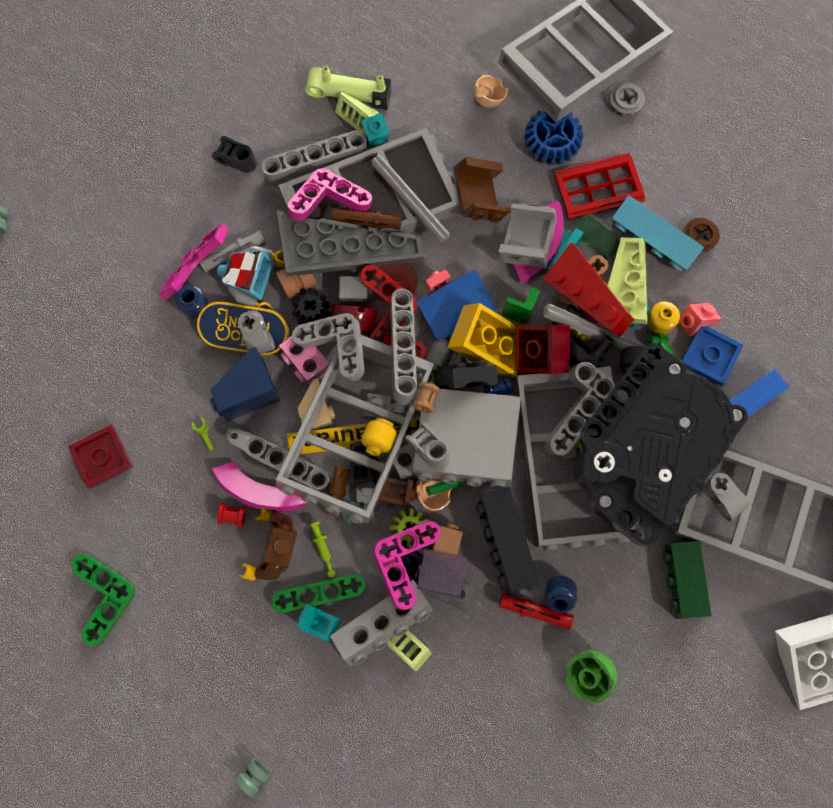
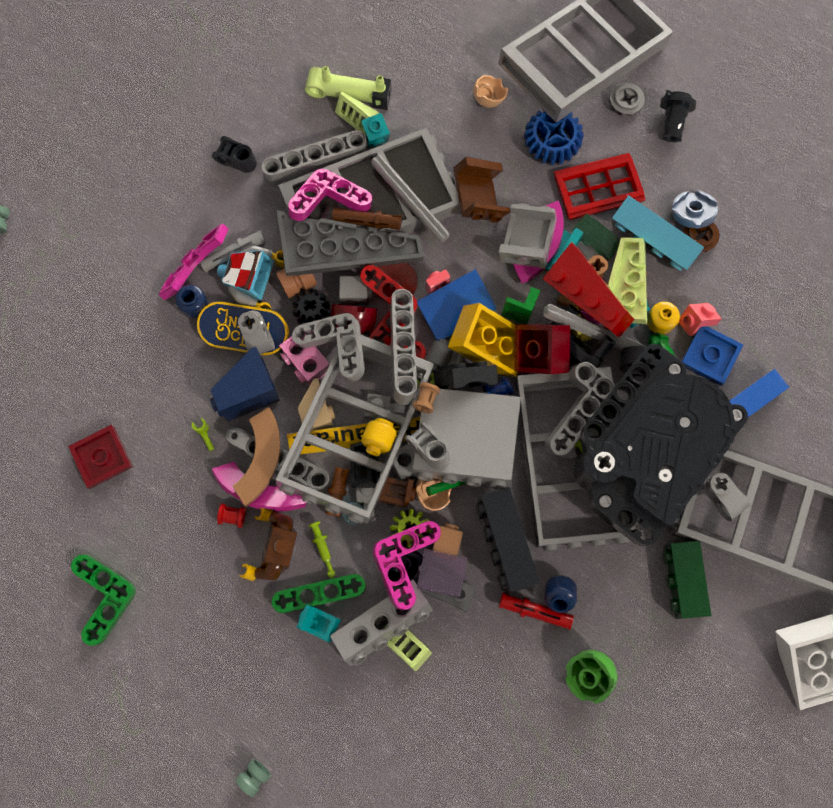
none -> medium nougat tile [232,407,281,507]
none -> black piece [660,90,697,143]
none -> sand blue tile [672,191,718,228]

